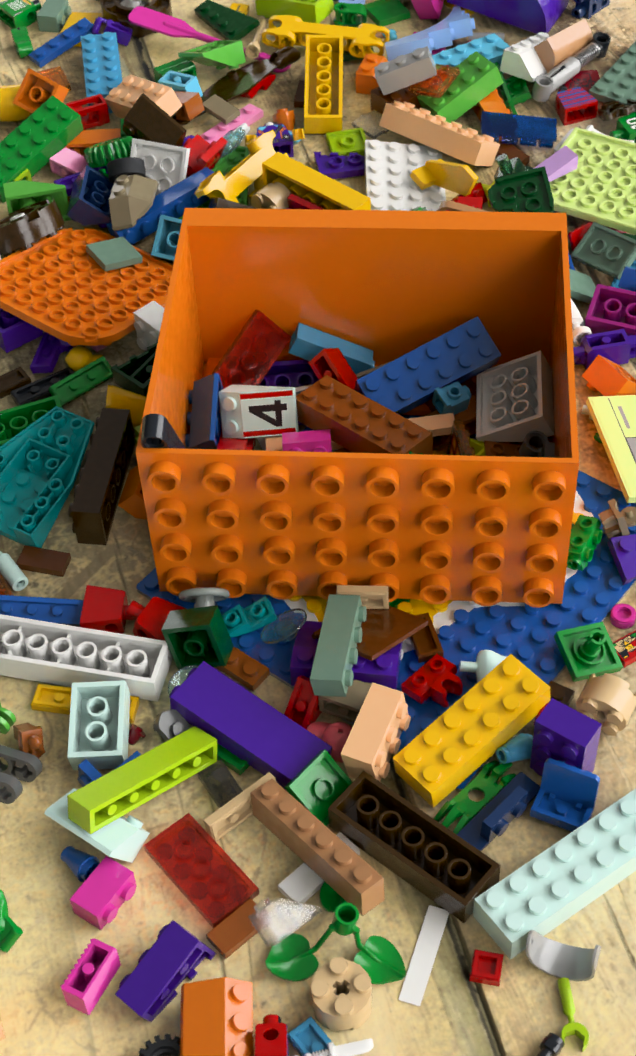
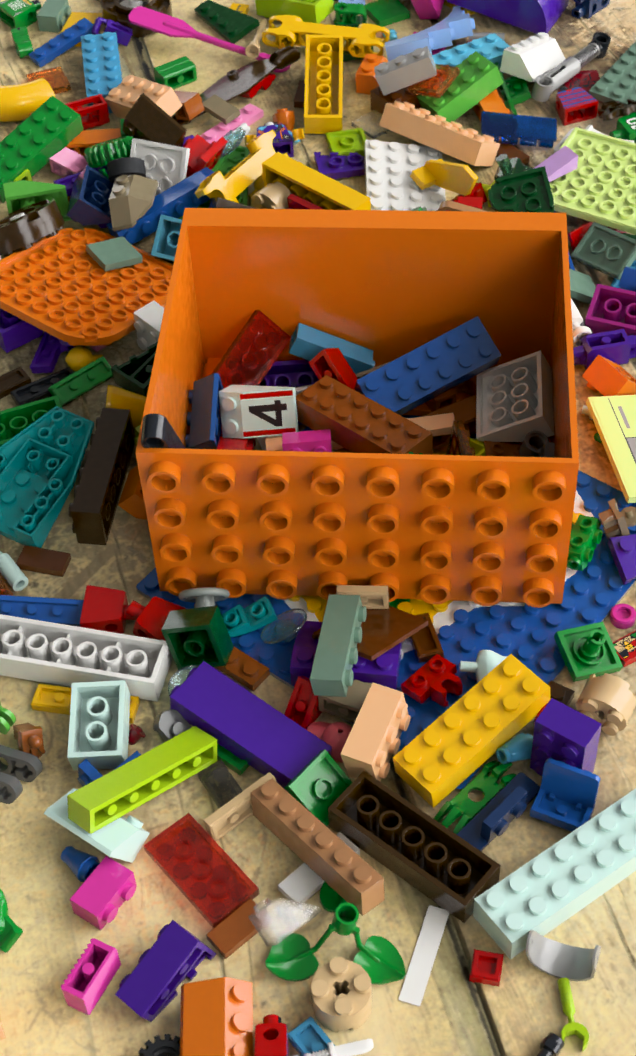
orange slope [13,68,69,113] -> none
medium azure brick [158,70,203,97] -> none
bright green slope [178,40,246,69] -> none
dark azure brick [432,381,471,415] -> none
brick [534,19,593,73] -> none

